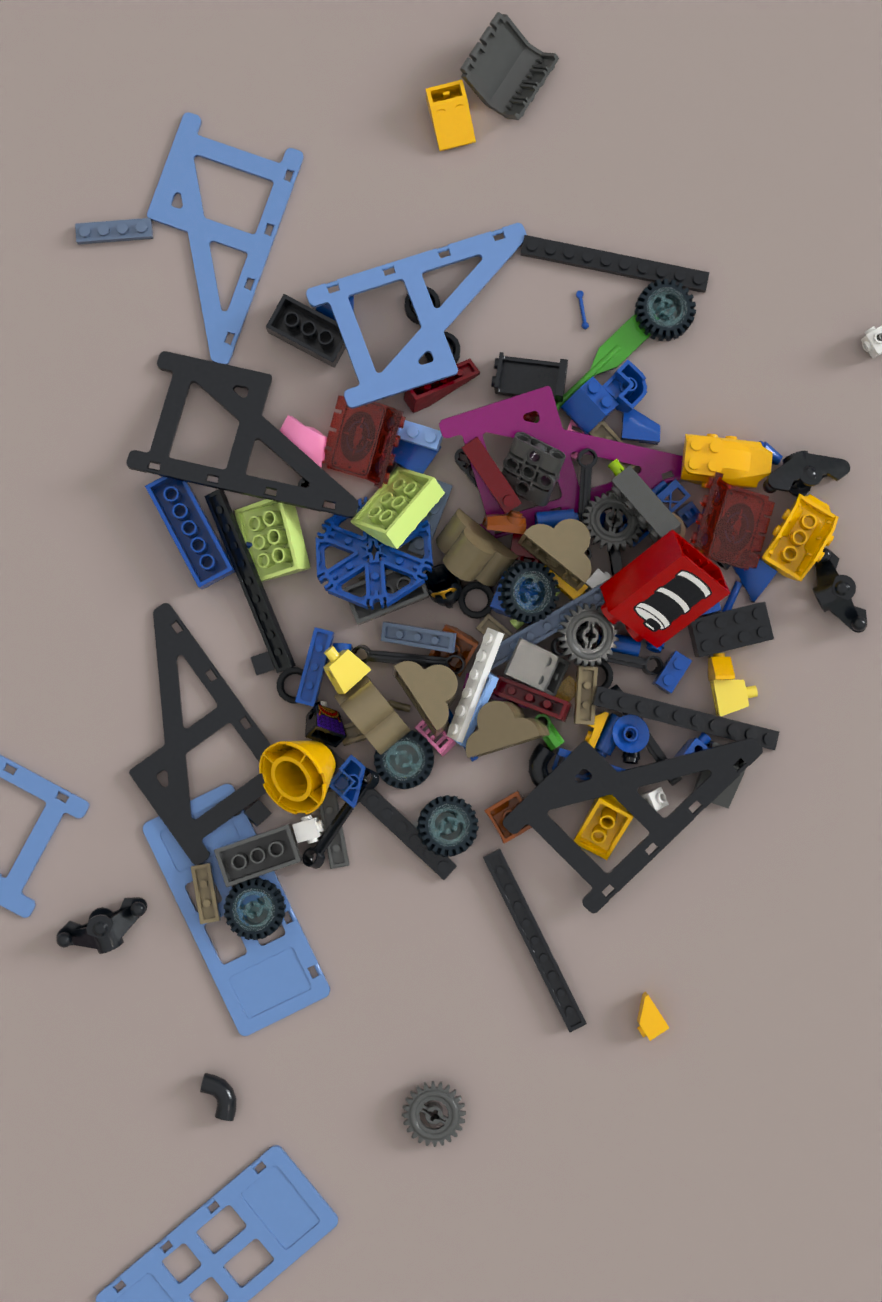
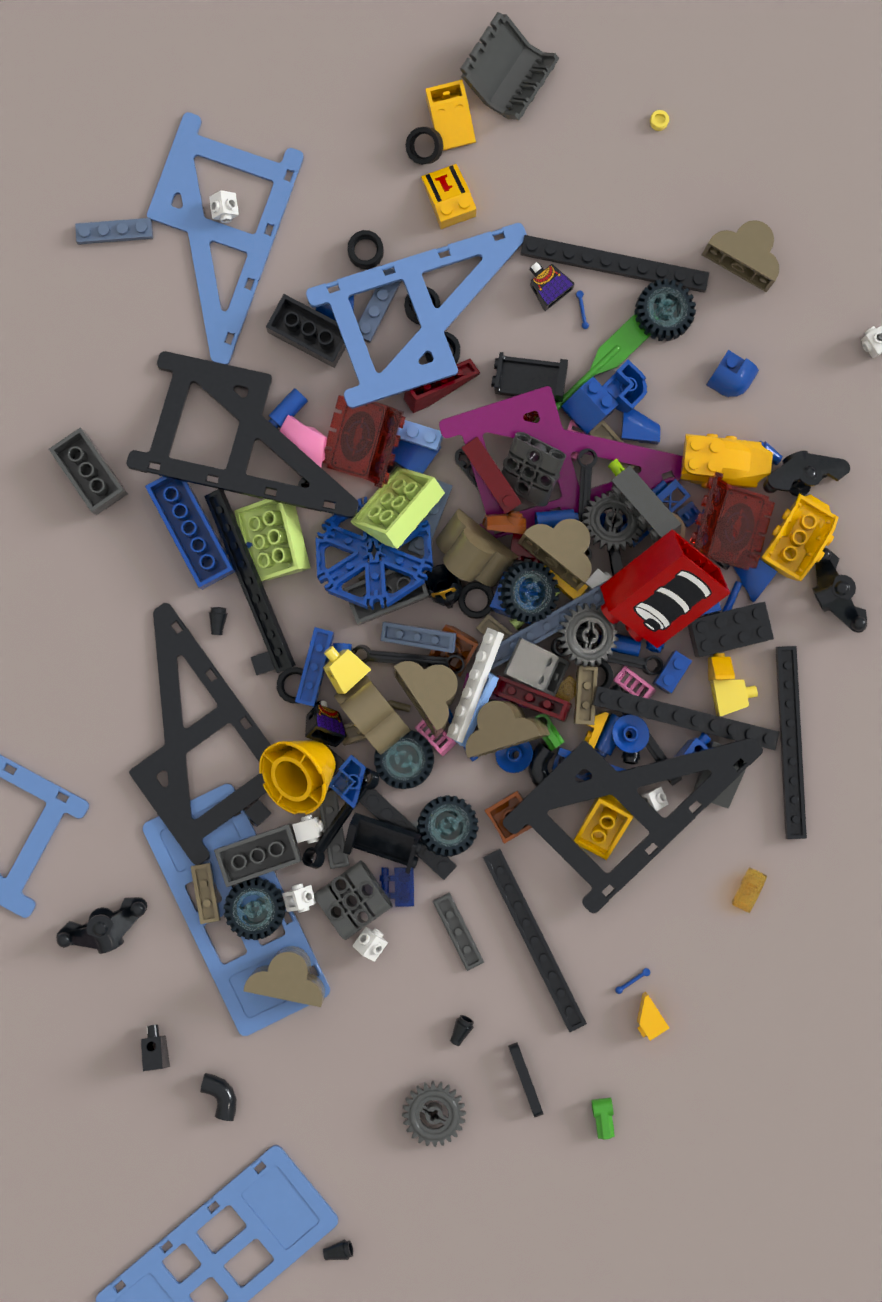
none -> dark grey brick [49,427,128,515]
none -> black torso [141,1024,170,1071]
none -> white brick [209,190,239,223]
none -> black cone [209,607,228,635]
none -> dark tan brick [243,946,325,1007]
none -> blue brick [268,388,308,428]
none -> white brick [282,883,316,913]
none -> dark grey connector [314,860,393,940]
none -> black cone [323,1239,353,1261]
none -> black panel [343,812,422,874]
none -> black tyre [347,230,384,269]
none -> white brick [353,927,388,962]
none -> sand blue plate [358,268,402,343]
none -> clear blue plate [379,867,414,907]
none -> black tyre [405,127,444,165]
none -> yellow slope [421,164,477,229]
none -> dark grey tile [433,892,484,971]
none -> black cone [450,1015,474,1046]
none -> blue dish [495,742,533,773]
none -> black beam [508,1042,544,1118]
none -> torso [529,262,575,311]
none -> bright green piece [591,1097,615,1140]
none -> bright pink slope [613,666,656,699]
none -> blue hinge [615,968,650,994]
none -> light yellow tile [650,110,669,131]
none -> dark tan brick [702,220,779,292]
none -> blue brick [706,350,759,397]
none -> clear yellow slope [732,867,767,913]
none -> black plate [776,646,807,839]

